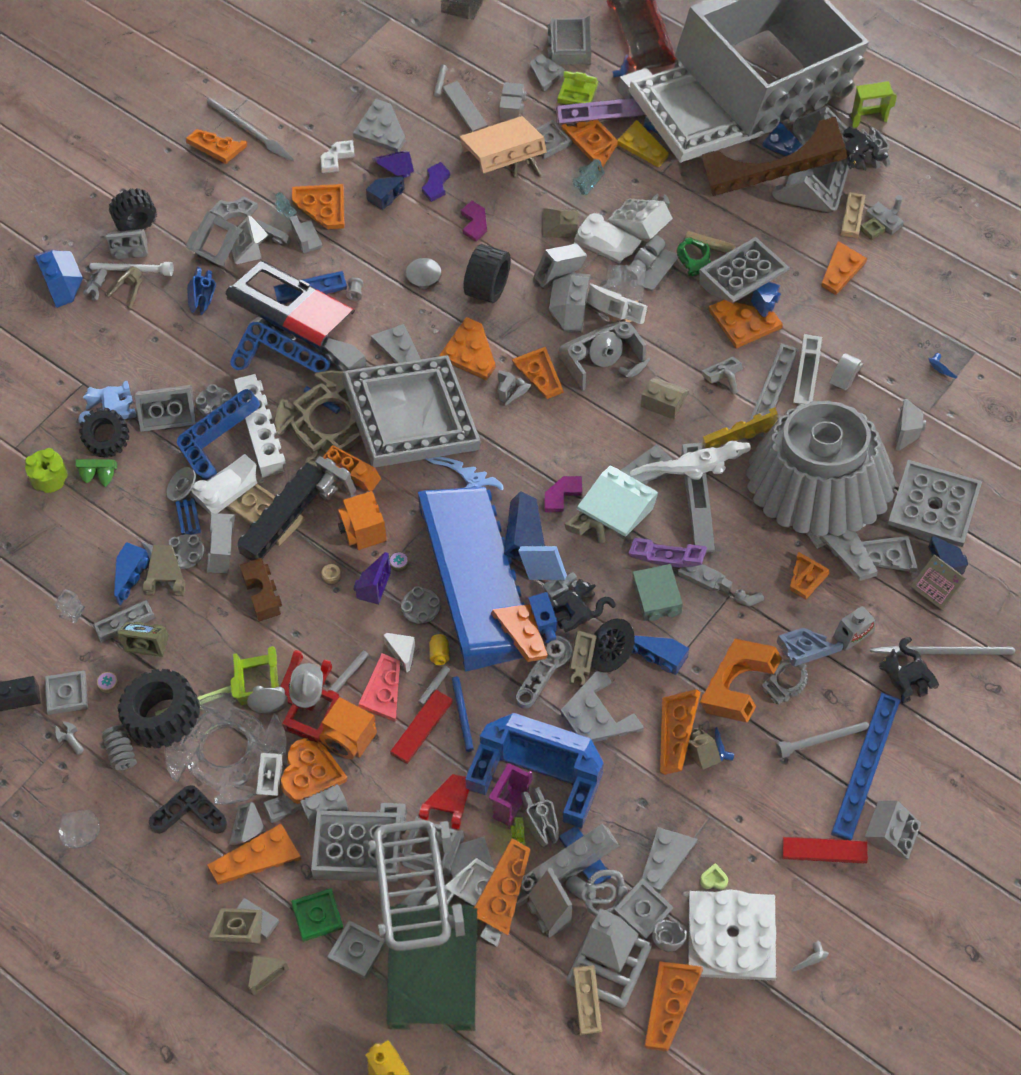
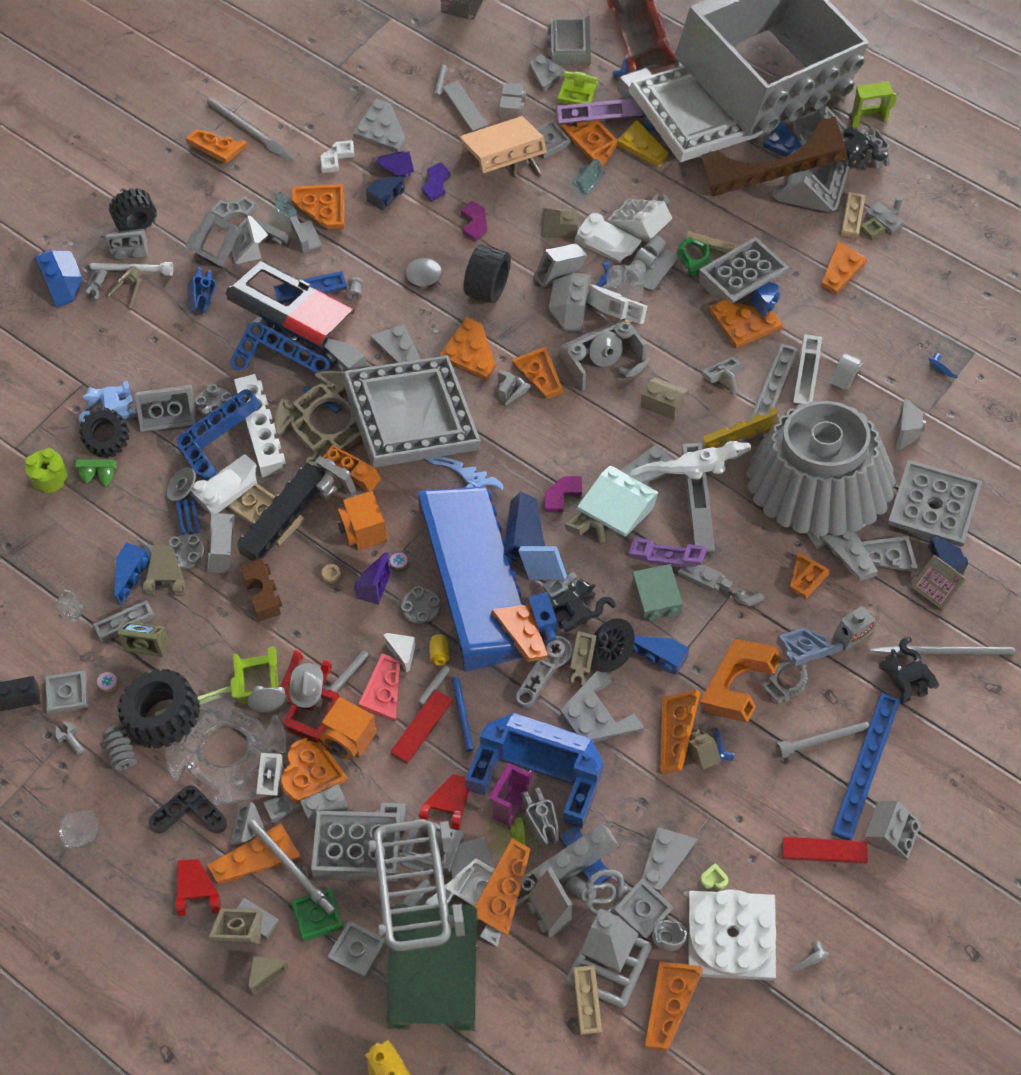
none -> red flag [176,859,221,916]
none -> light grey bar [248,820,335,915]
none -> blue bar [596,261,614,287]

